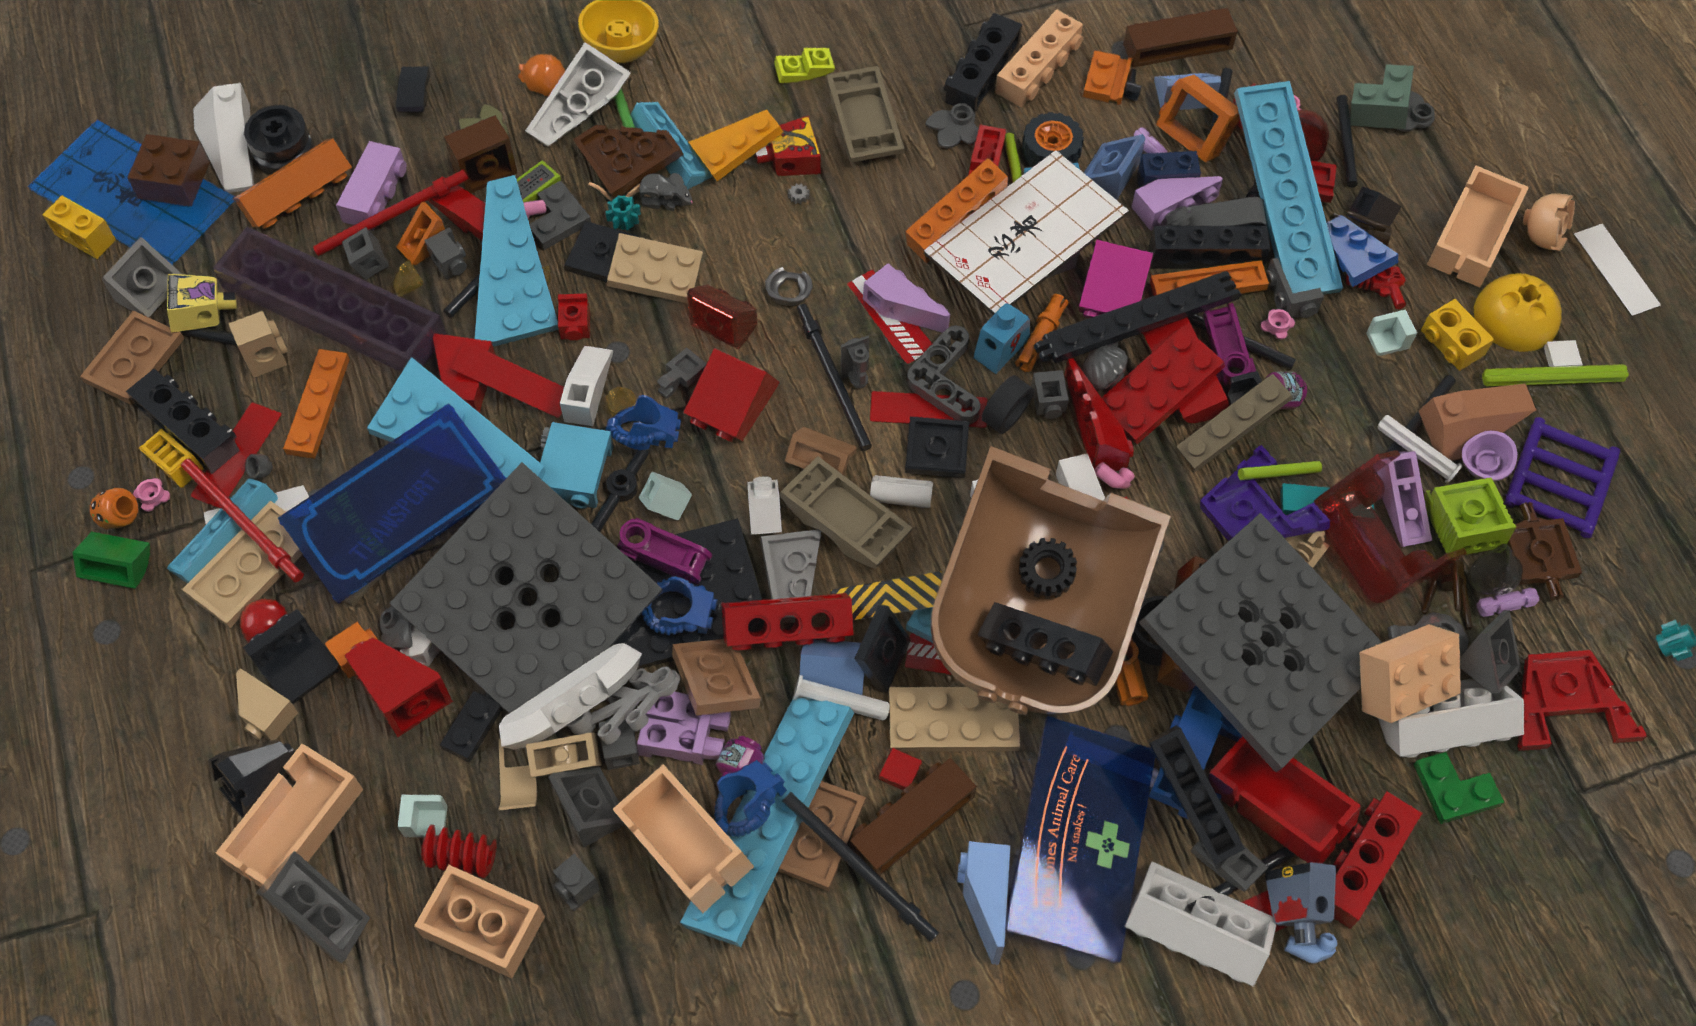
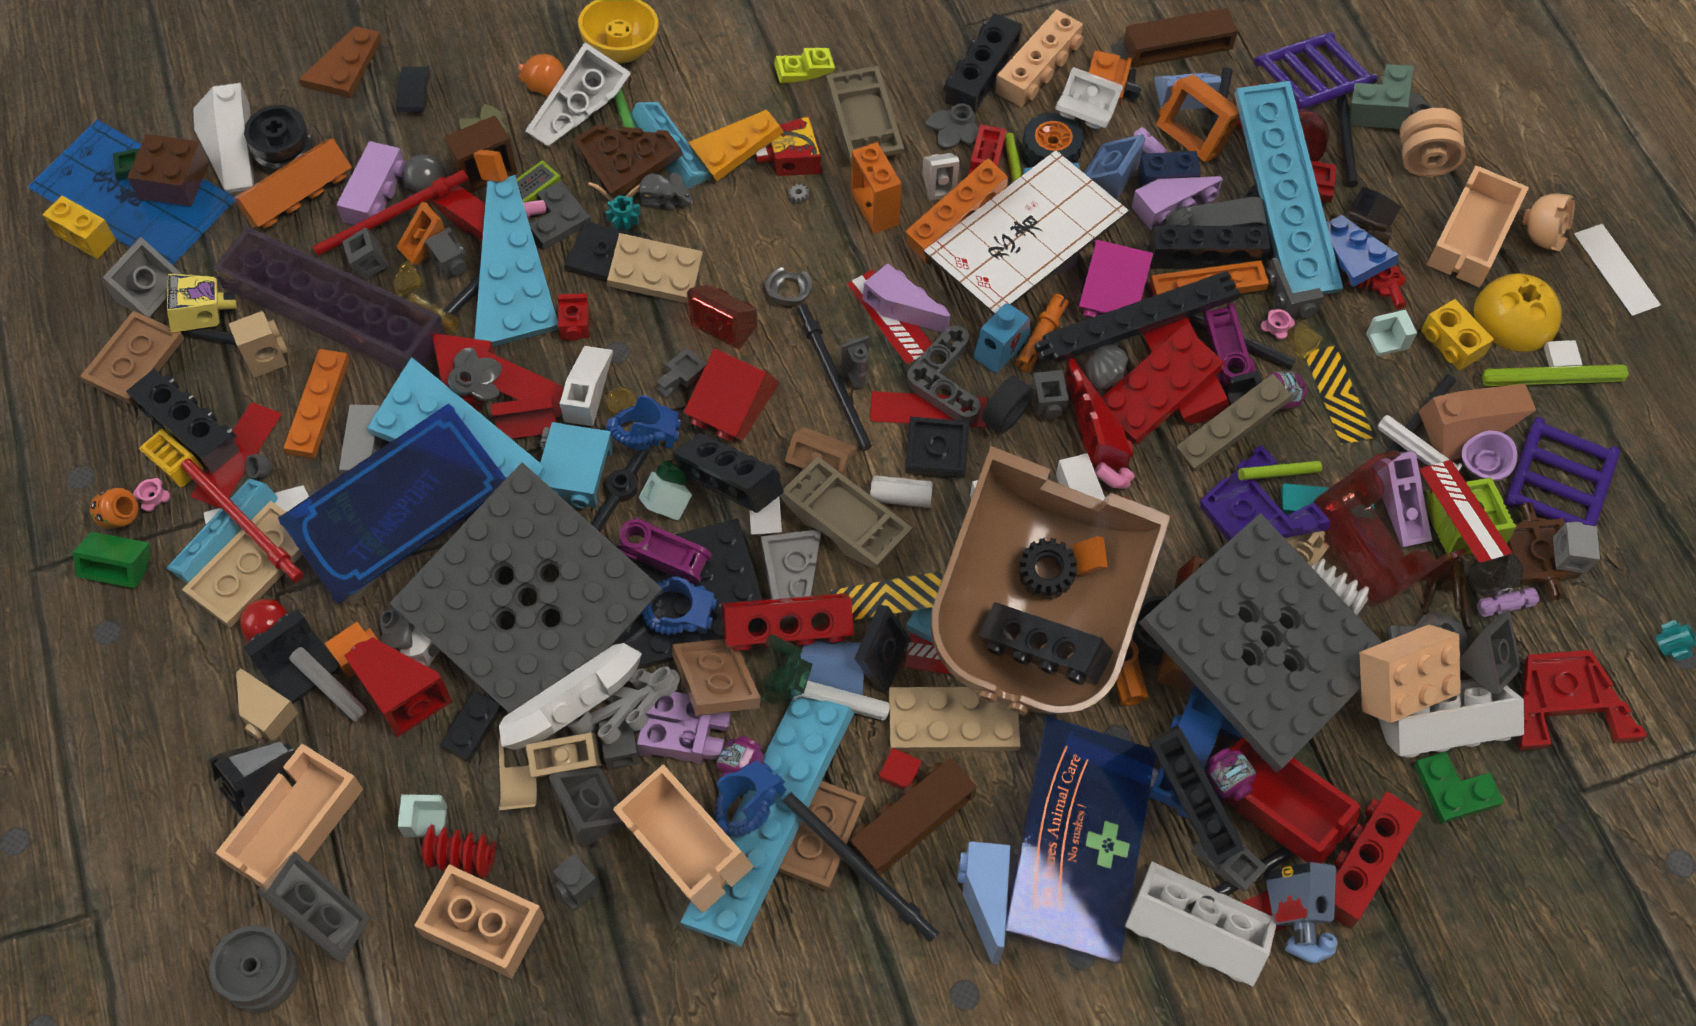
none -> dark green tile [113,148,140,181]
none -> dark grey wheel [209,925,299,1013]
none -> light grey axle [289,647,367,722]
none -> dark orange wing [299,26,382,98]
none -> light grey piece [339,405,383,485]
none -> dark grey hair [402,154,446,193]
none -> clear yellow axle [404,293,460,335]
none -> dark grey plate [448,348,502,401]
none -> orange tile [473,150,508,182]
none -> red panel [491,396,557,439]
none -> dark green tile [656,461,687,485]
none -> black brick [673,433,784,513]
none -> clear green plate [762,634,813,704]
none -> orange window [851,142,902,234]
none -> white slope [922,153,959,201]
none -> white bracket [1055,67,1124,129]
none -> orange tile [1073,536,1108,576]
none -> head [1206,748,1256,801]
none -> dark purple bar [1254,32,1378,110]
none -> clear yellow tile [1293,322,1323,360]
none -> sticker [1303,346,1375,445]
none -> white piece [1312,559,1369,615]
none -> light nougat wheel [1400,108,1466,177]
none -> red sticker [1419,460,1512,563]
none -> light grey brick [1553,522,1600,573]

